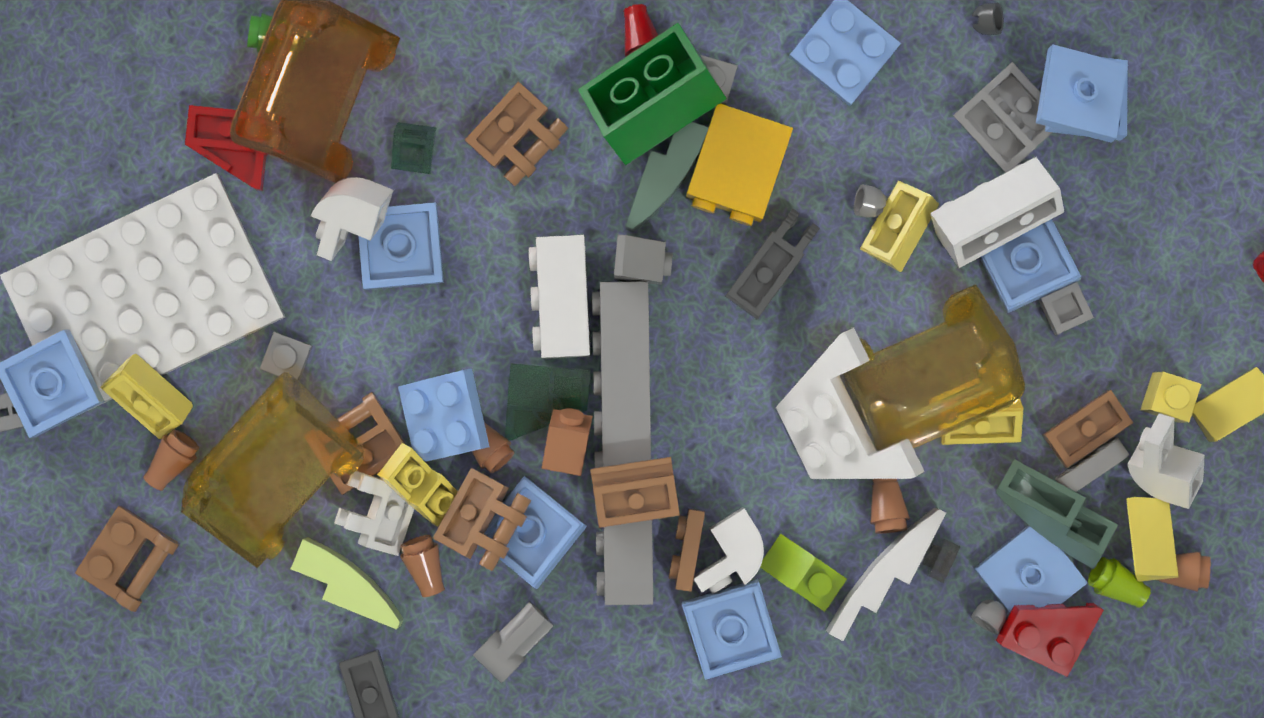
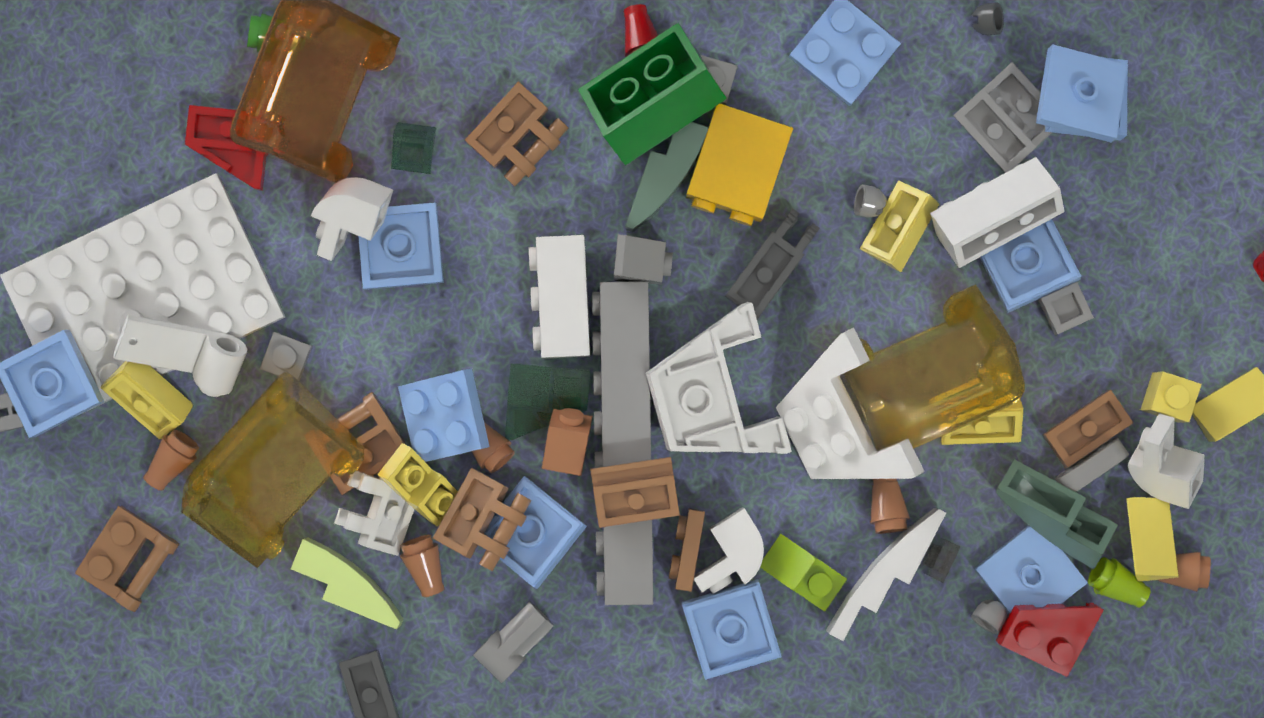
none -> white door [113,315,247,397]
none -> white wing [646,302,792,454]

